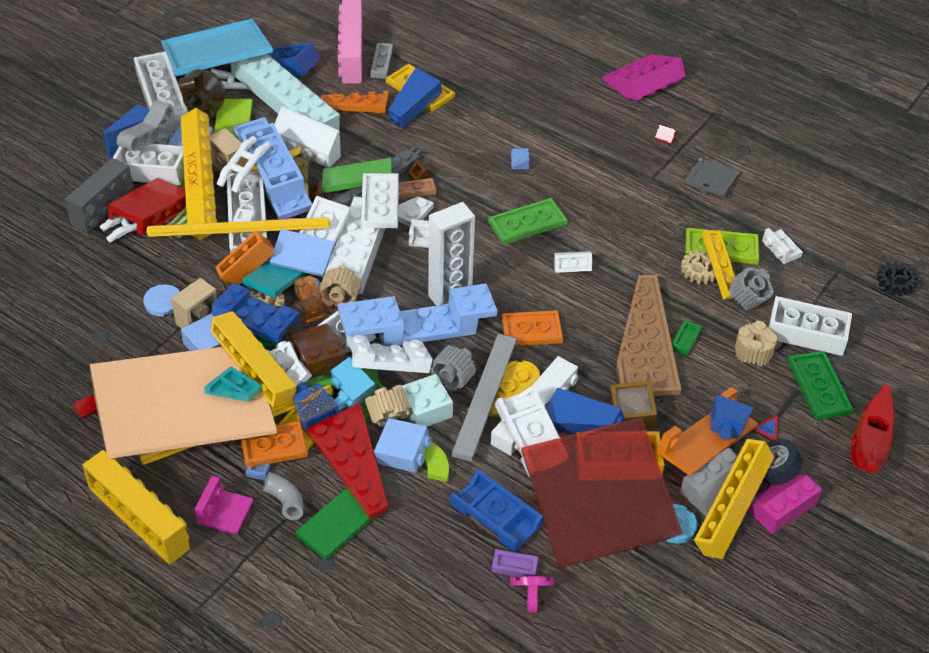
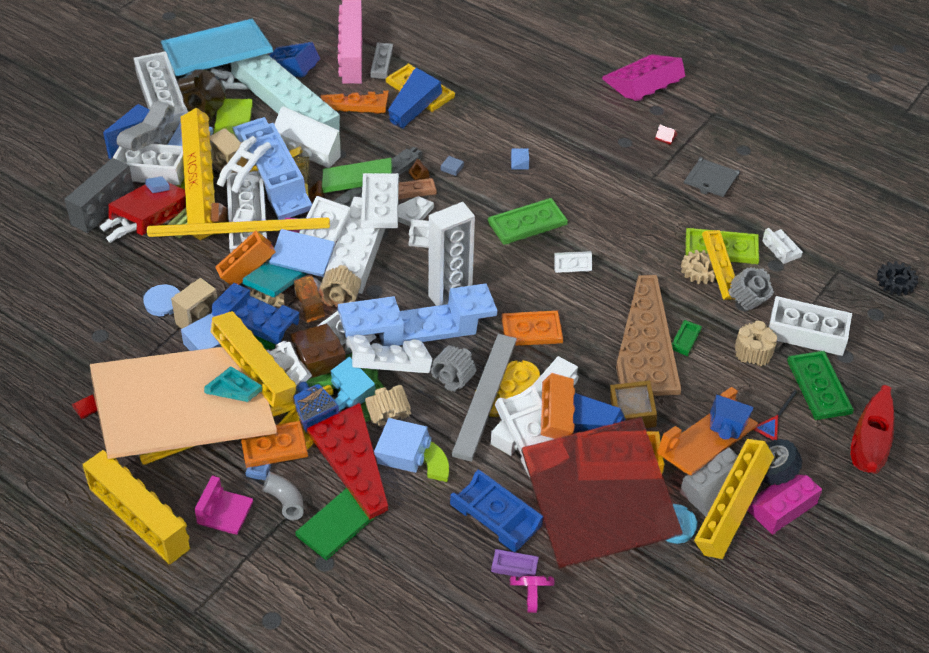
light aqua brick [403,374,453,426] -> none
none -> medium blue tile [145,176,169,193]
none -> dark orange tile [211,203,229,223]
none -> sand blue tile [441,156,464,176]
none -> orange brick [541,373,575,441]

